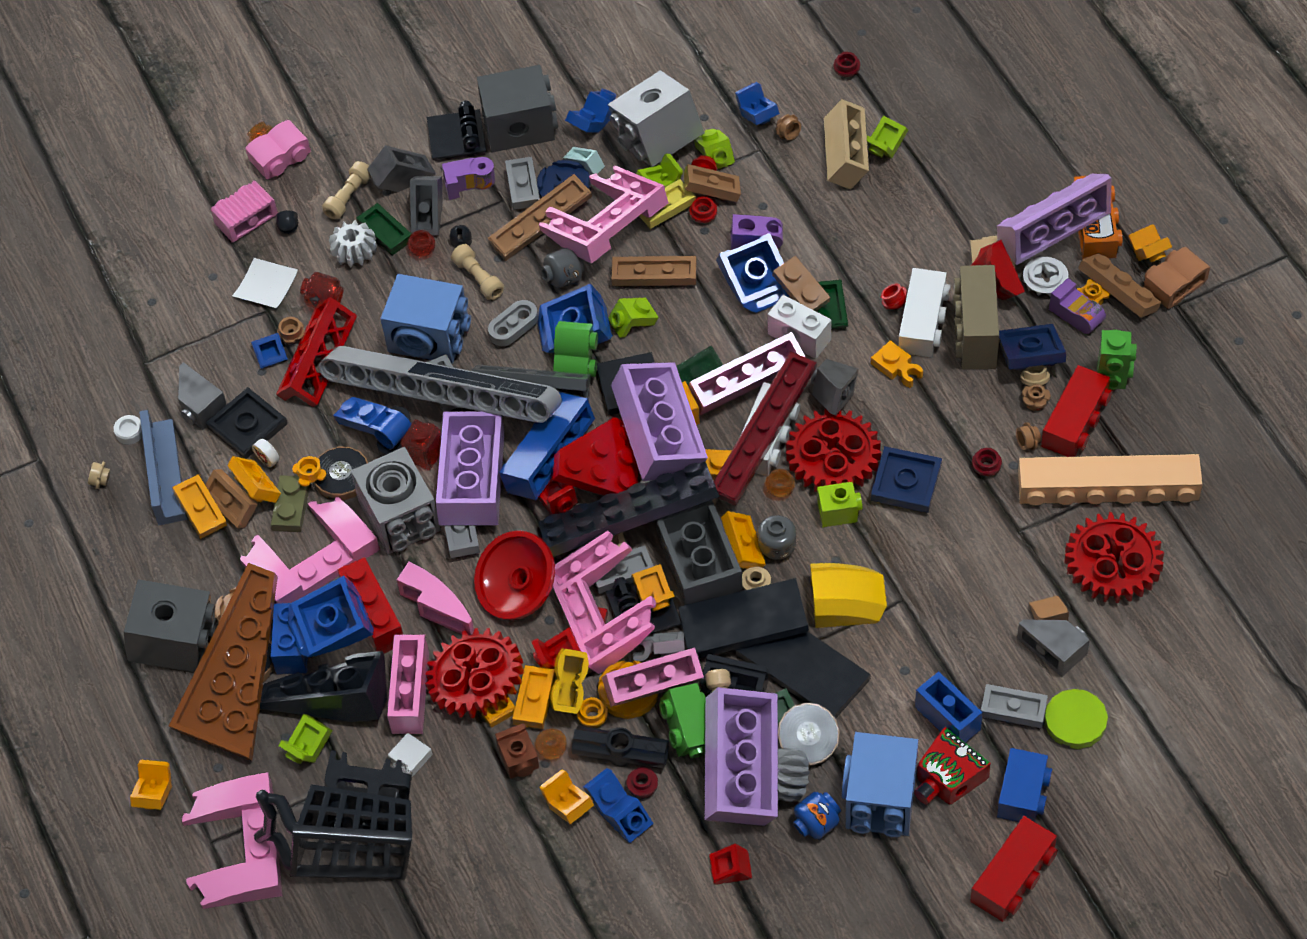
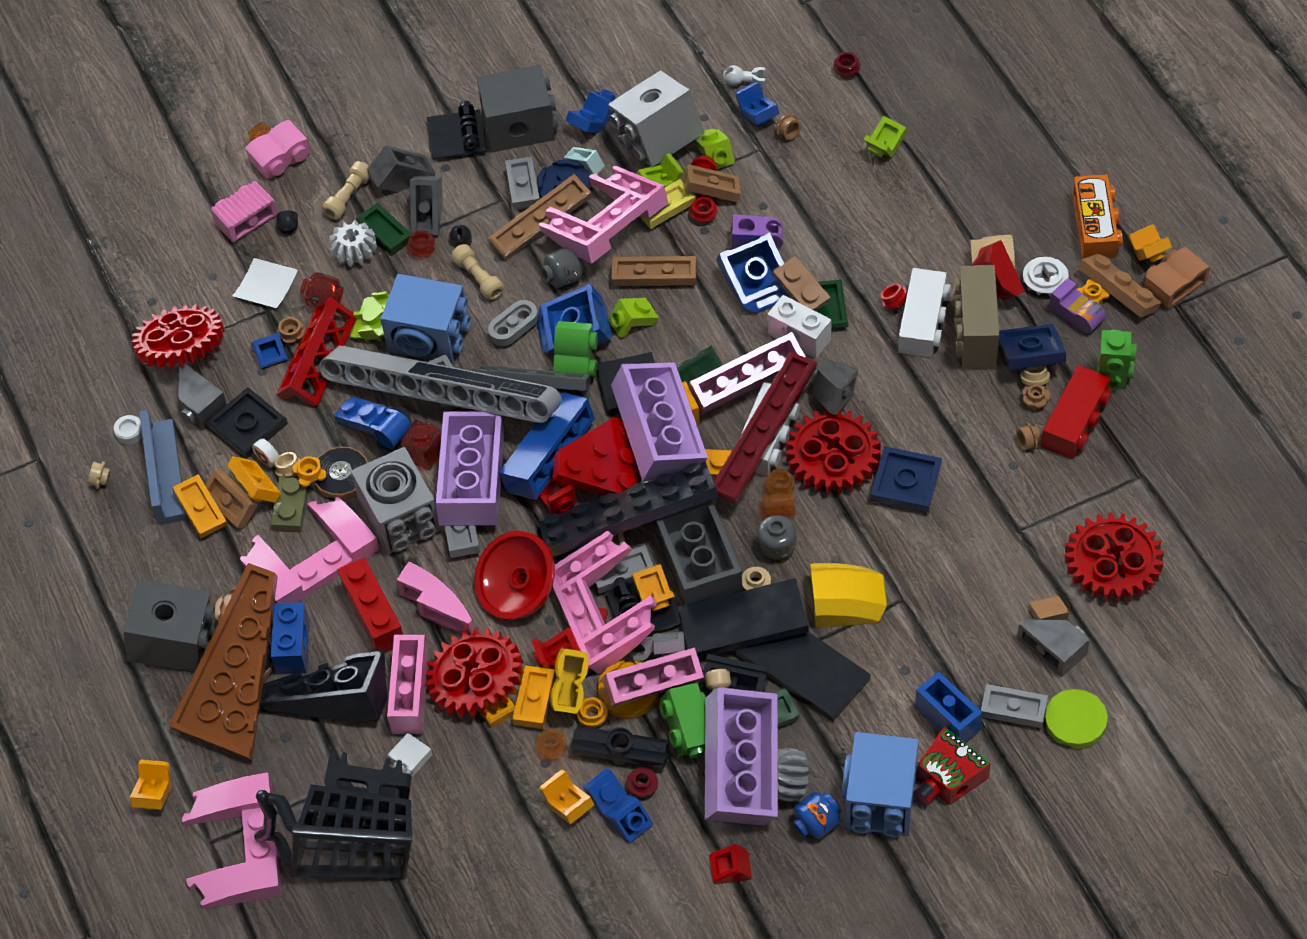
lime bracket [278,714,333,764] -> none
blue slope [288,576,374,657] -> none
medium lavender leg [442,157,495,200] -> none
copper brick [495,723,540,779] -> none
light orange plate [721,511,766,569] -> none
tile [778,703,840,766] -> none
lime brick [817,482,863,528] -> none
tan brick [824,99,869,190] -> none
light orange plate [871,341,923,388] -> none
red brick [970,816,1058,922] -> none
dark red plate [972,447,1002,476] -> none
lavender slope [997,173,1111,265] -> none
blue brick [997,748,1052,822] -> none
light nougat brick [1018,454,1203,505] -> none
none -> red gear [131,304,225,369]
none -> tan plate [274,452,299,477]
none -> lime piece [350,292,389,343]
none -> white arm [723,65,765,88]
none -> clear orange bush [763,489,795,518]

